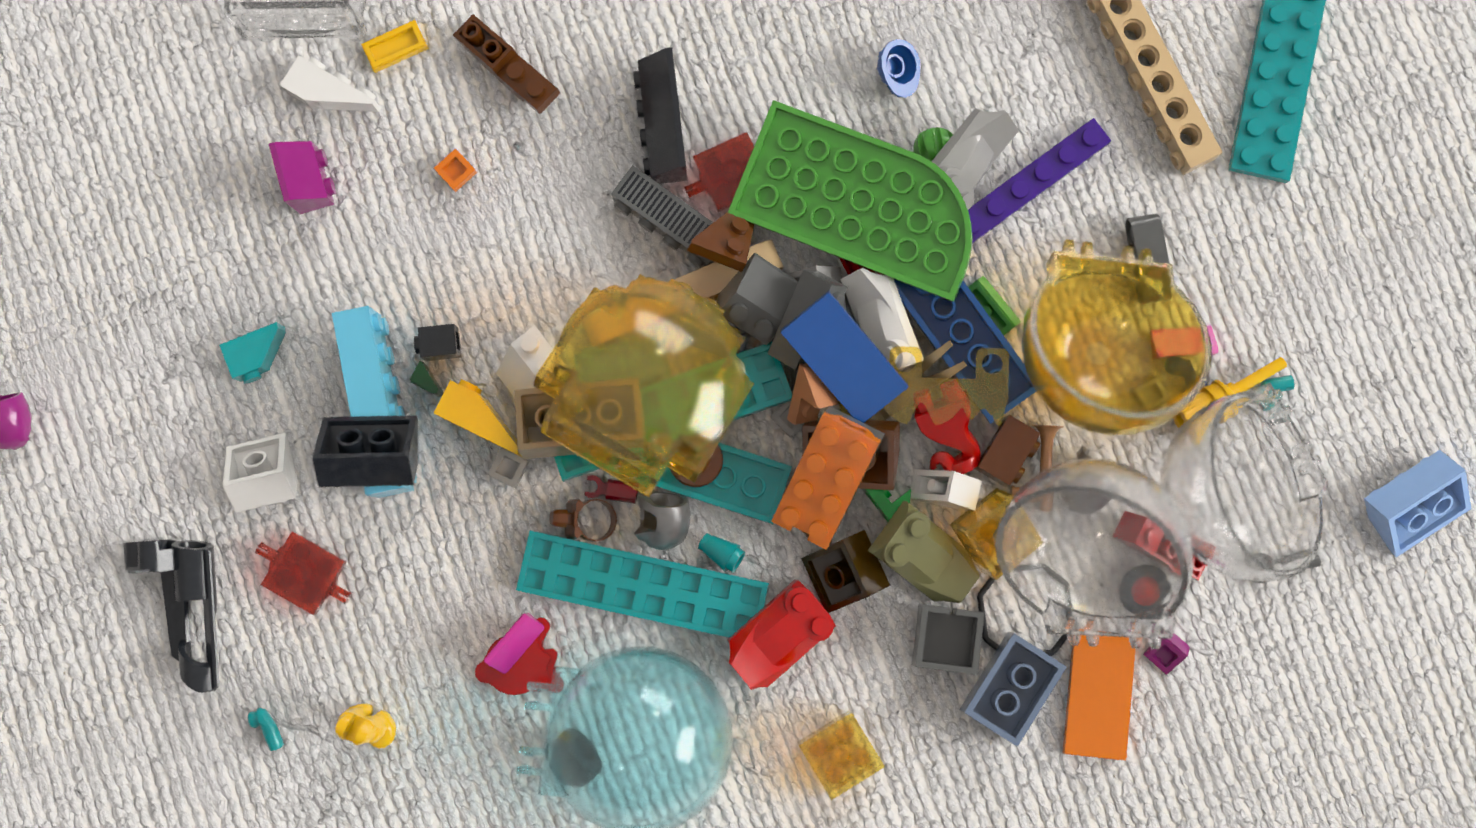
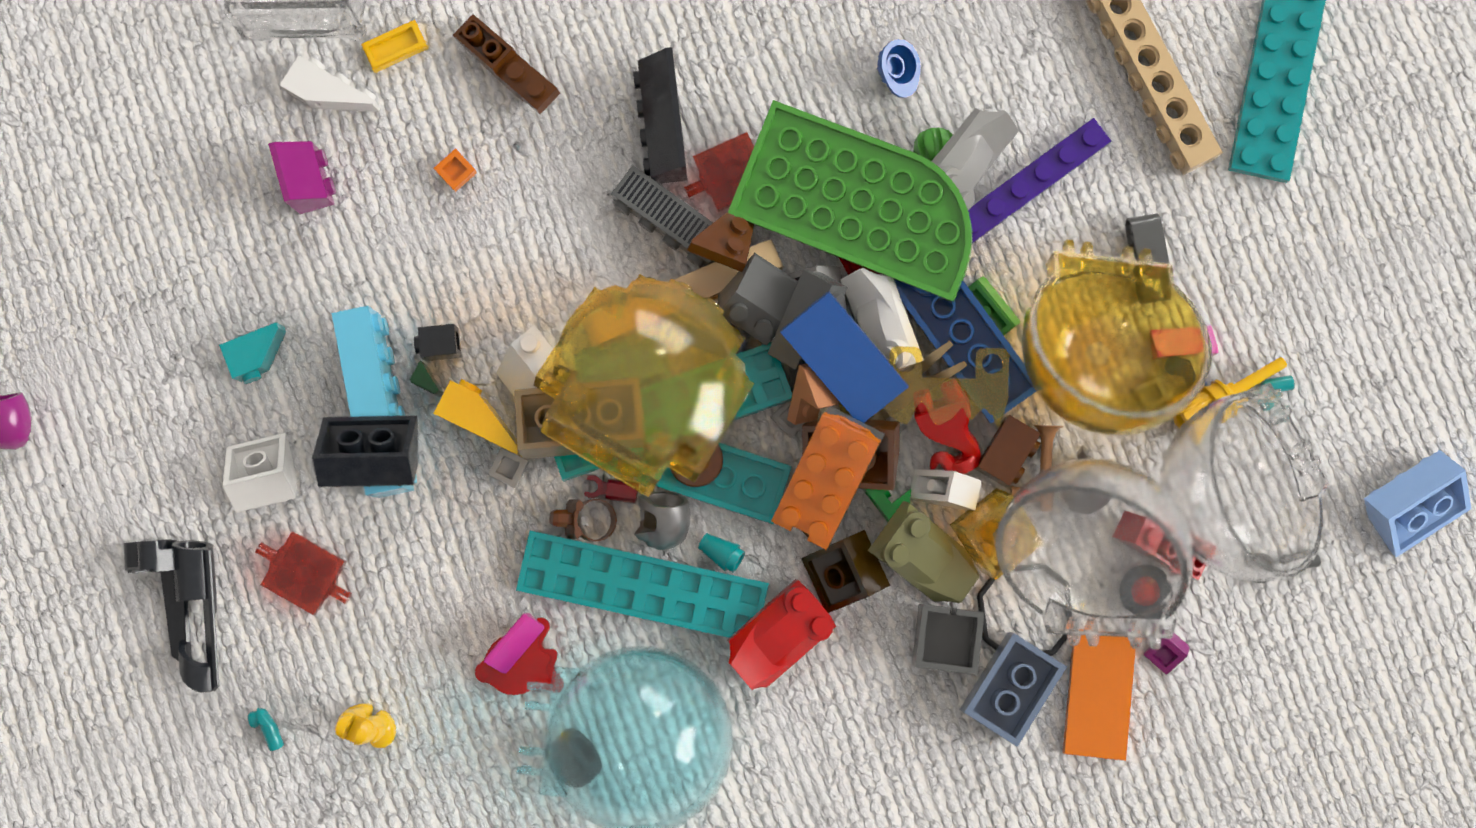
clear yellow brick [797,710,885,800] -> none

